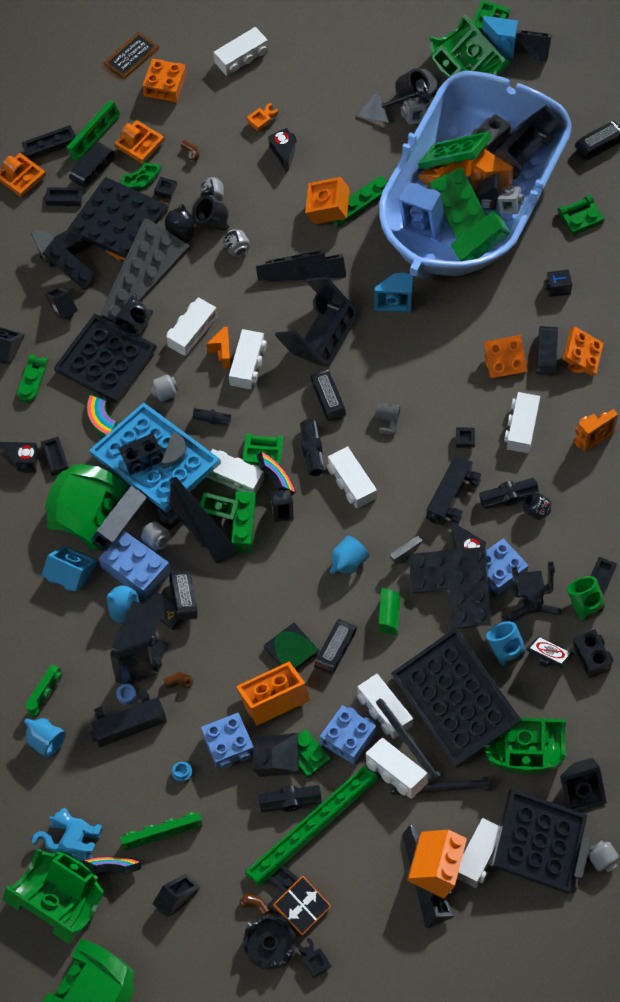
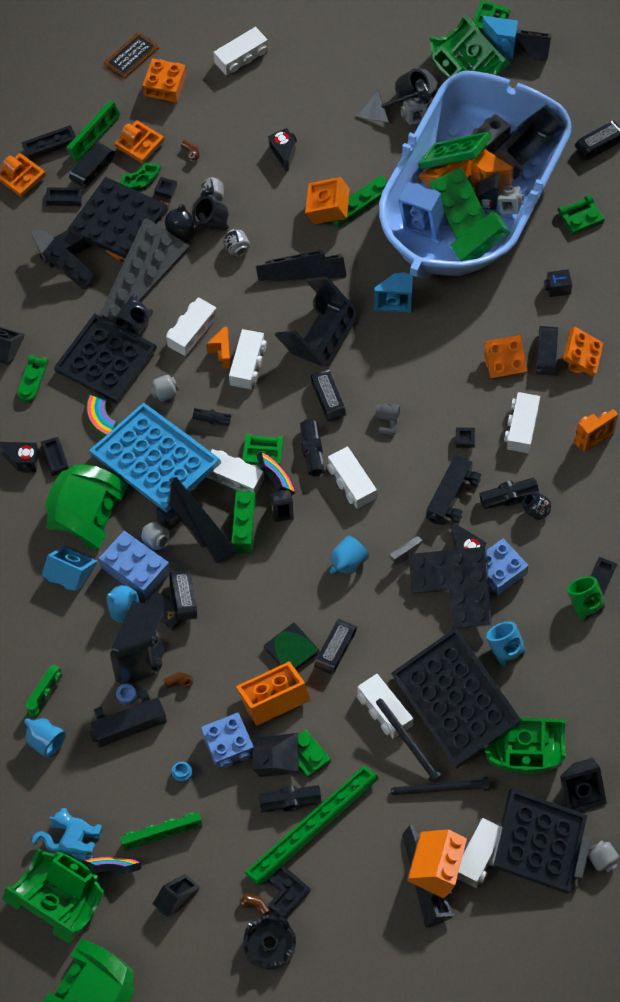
black slope [44,287,78,319] -> none
brick [91,486,147,551] -> none
black brick [118,433,164,475] -> none
dark grey tile [161,432,187,467] -> none
green slope [200,492,240,520] -> none
orange plate [246,103,278,132] -> none
black tile [273,876,331,936] -> none
black plate [298,938,332,978] -> none
medium blue brick [320,705,376,765] -> none
white brick [366,738,428,799] -> none
green brick [378,588,401,635] -> none
black piece [507,561,562,621] -> none
piece [526,636,574,668] -> none
black brick [572,629,613,679] -> none

